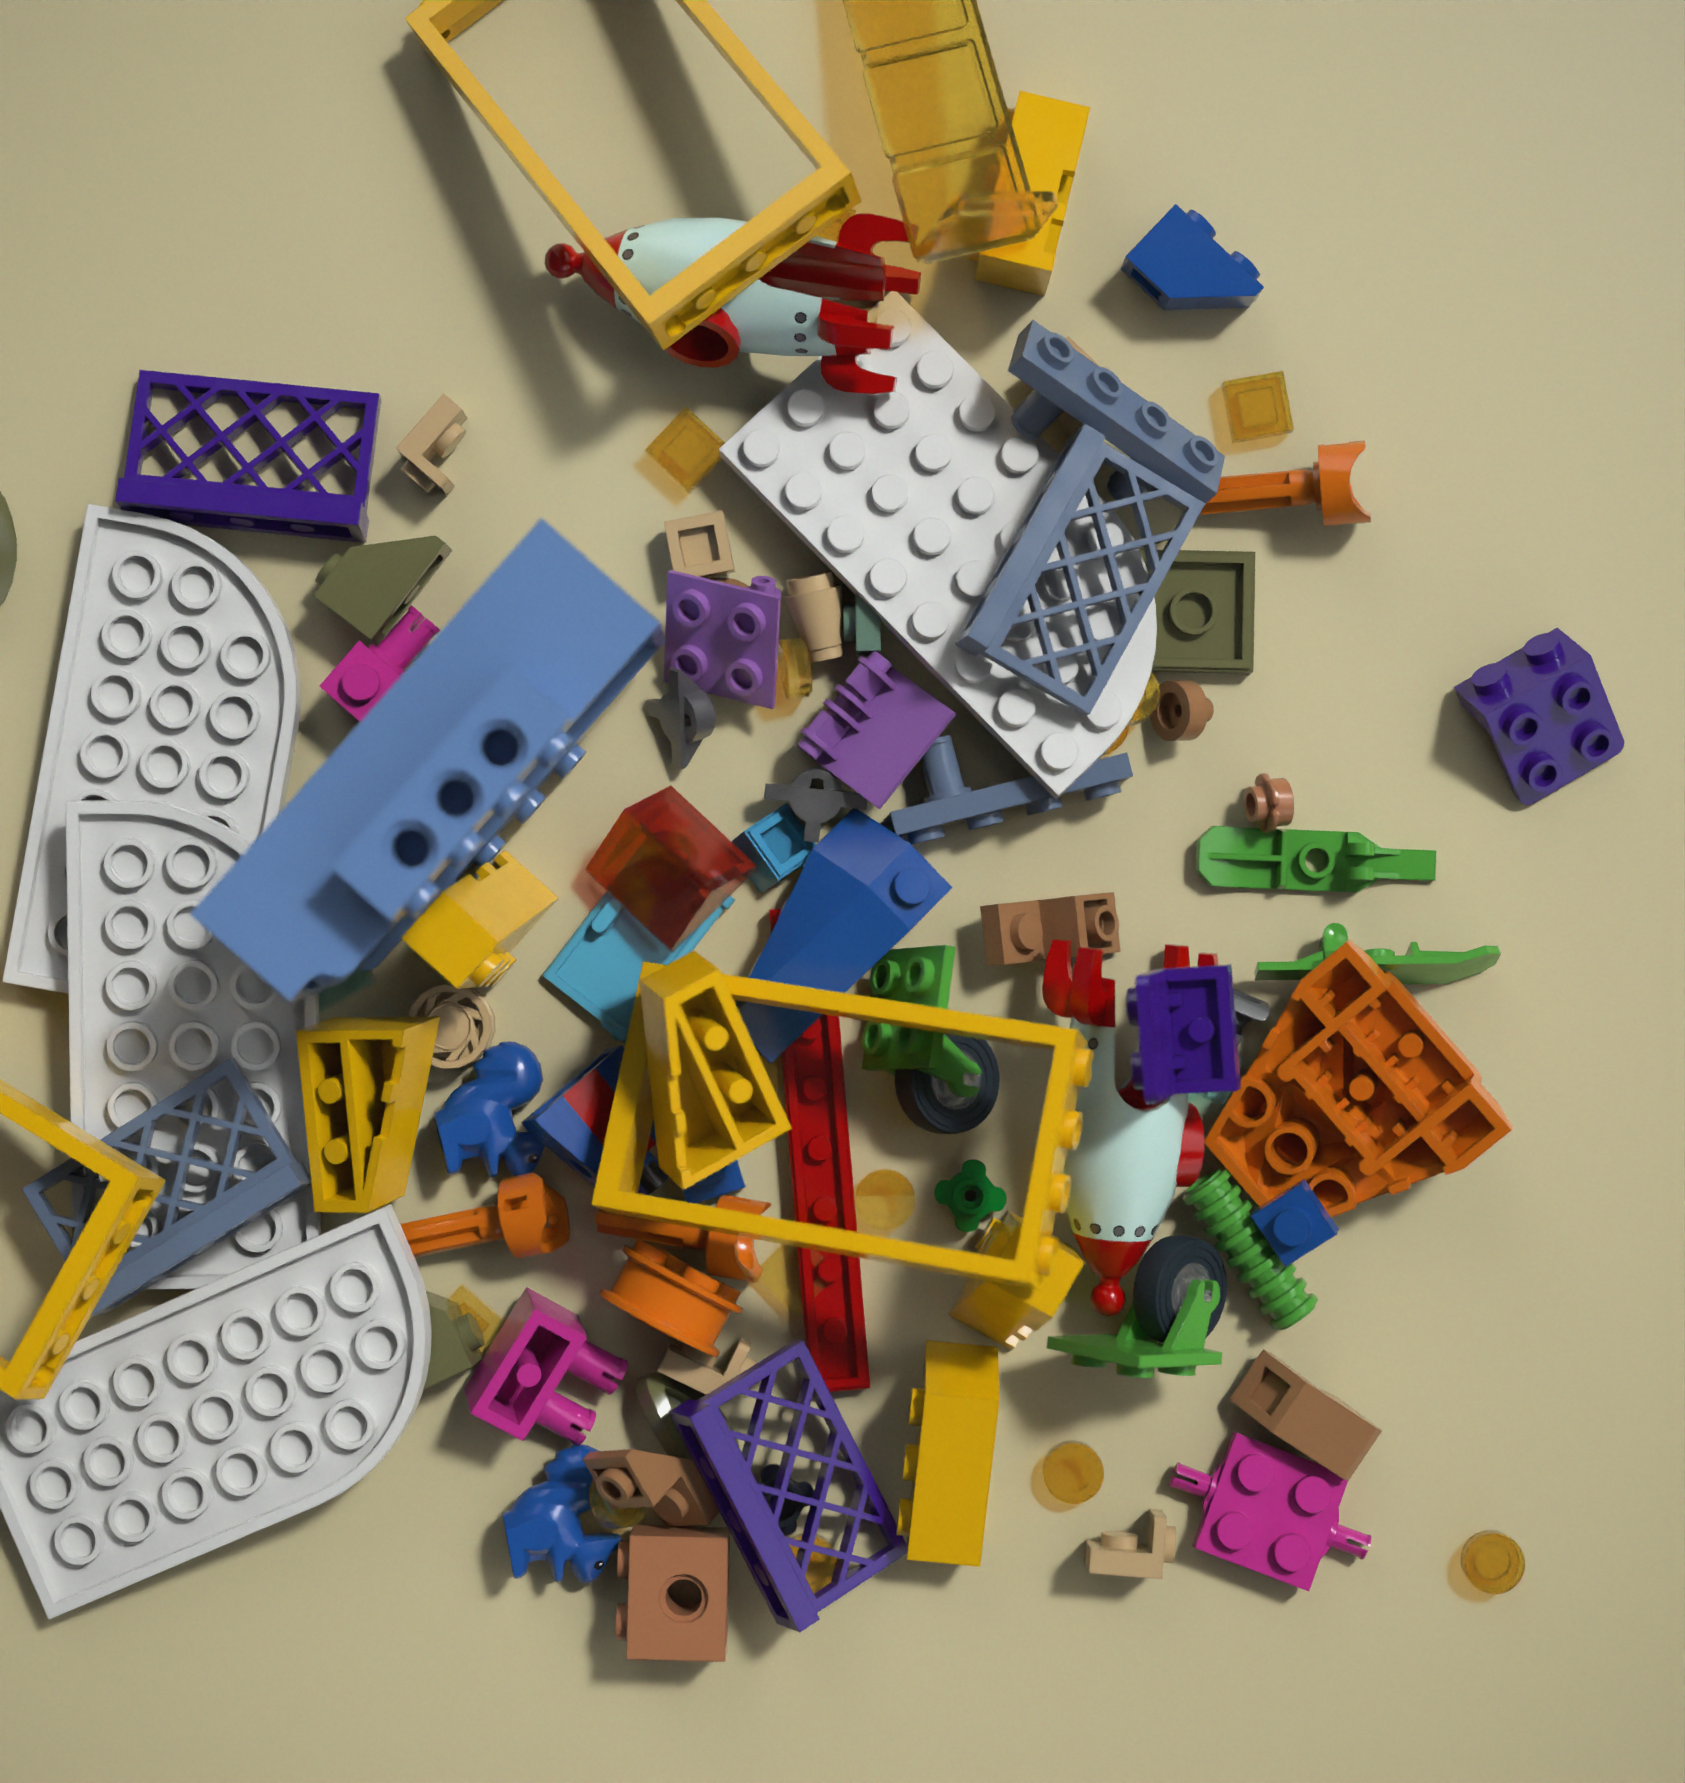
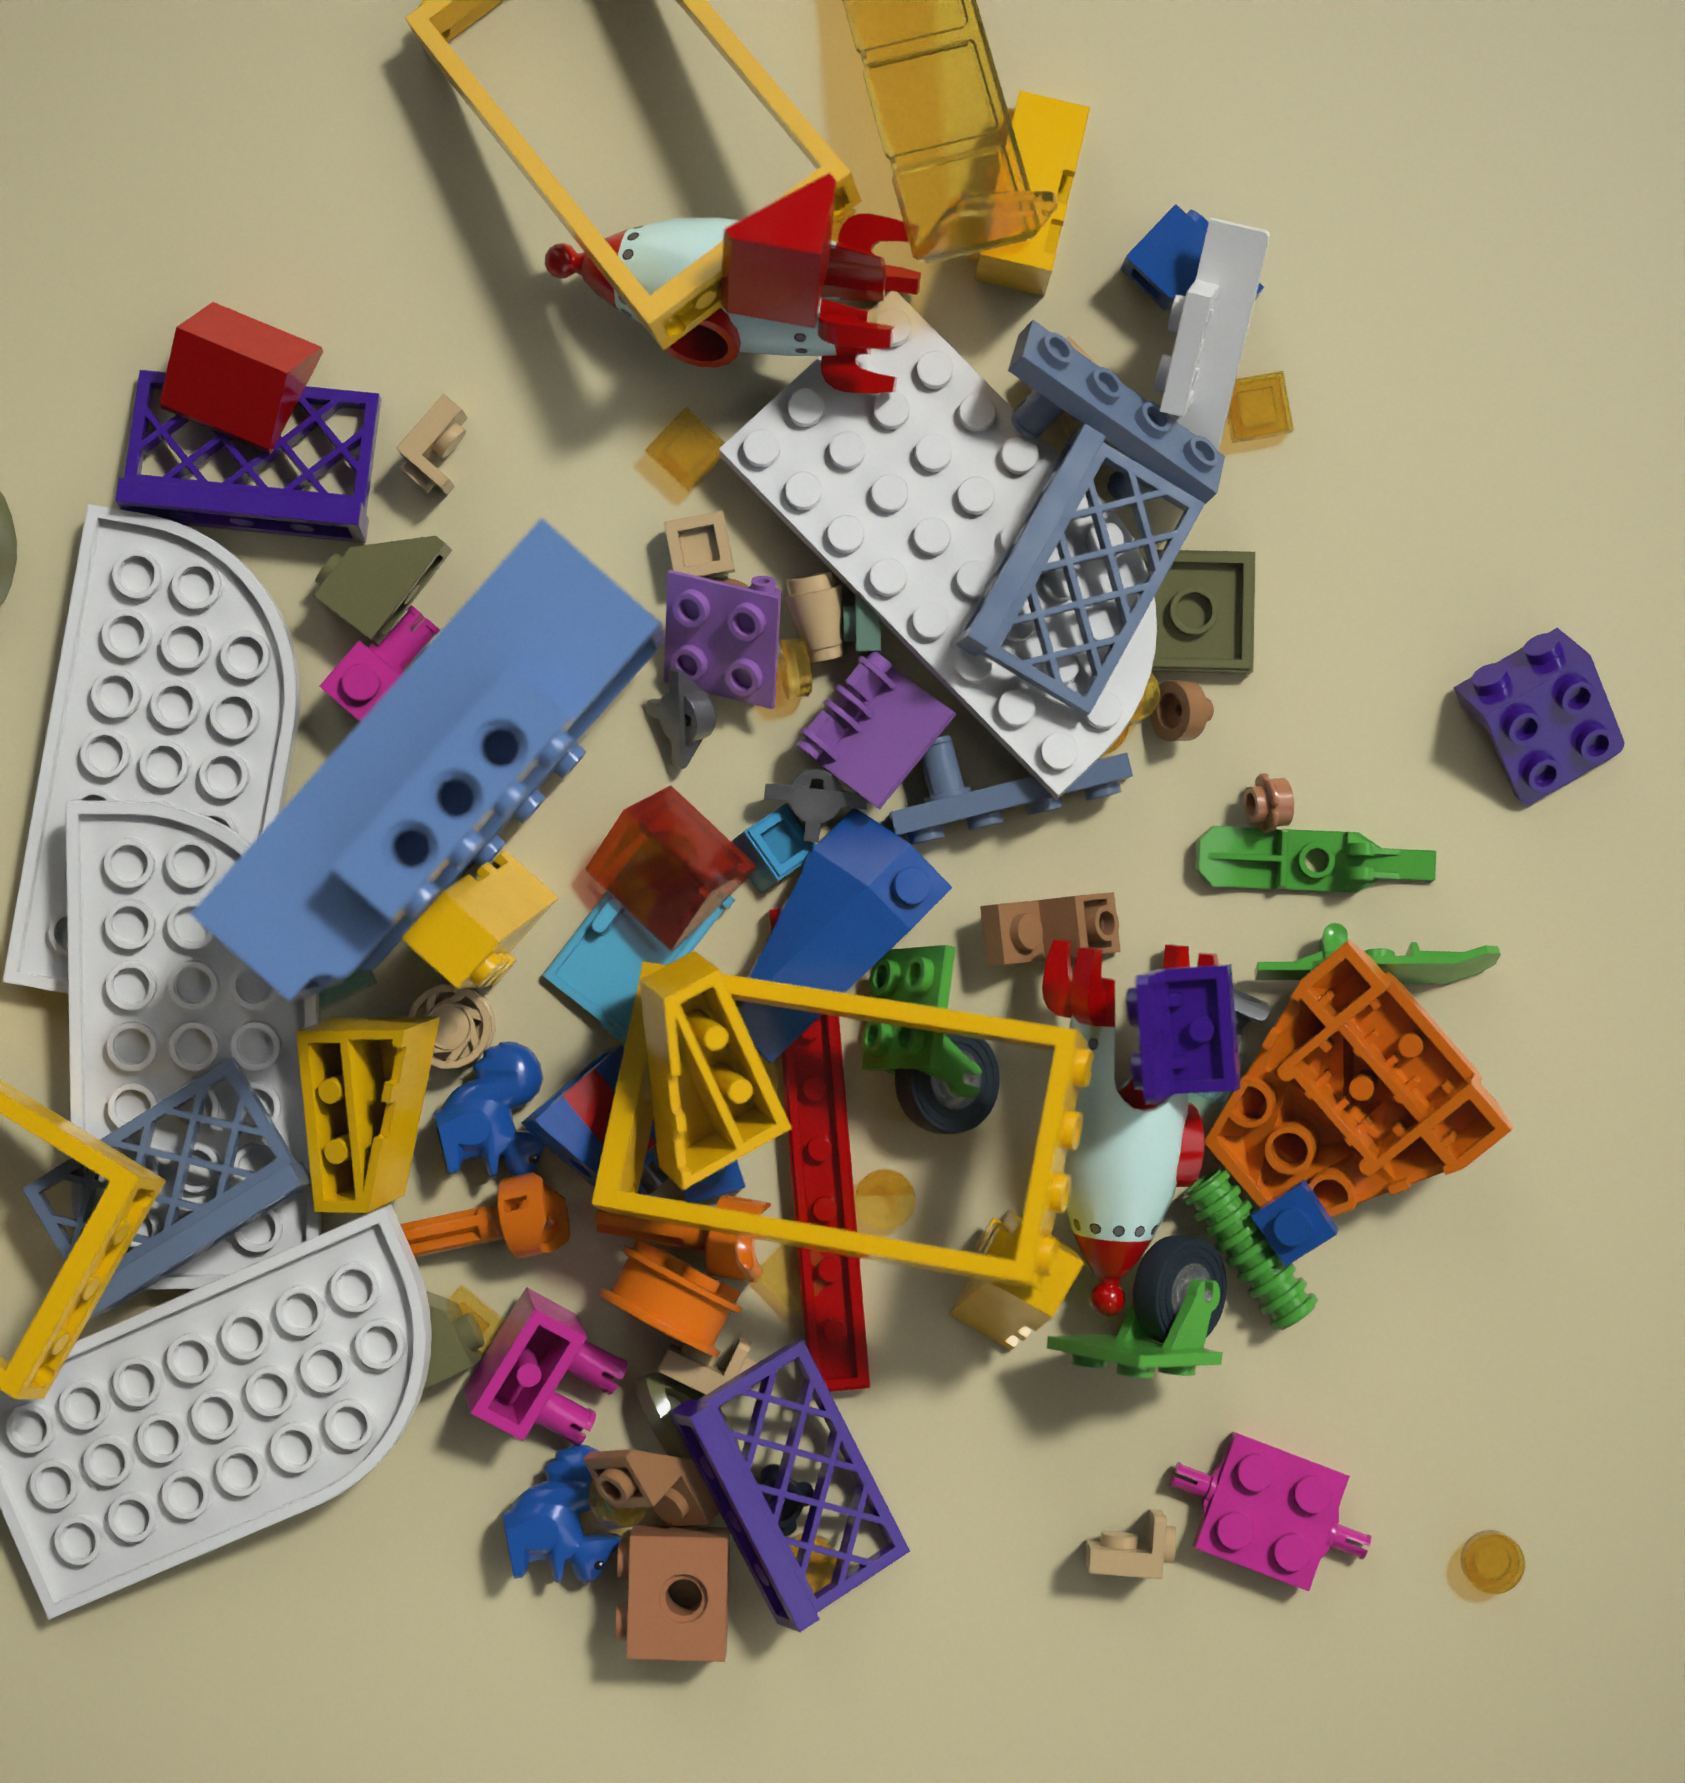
yellow wedge [896,1340,1000,1567] -> none
green plate [934,1159,1007,1232] -> none
clear yellow tile [1042,1440,1104,1504] -> none
orange piece [1201,440,1371,527] -> none
medium nougat slope [1229,1349,1382,1481] -> none
none -> red slope [160,302,323,454]
none -> red slope [721,172,837,328]
none -> white bracket [1154,217,1270,451]

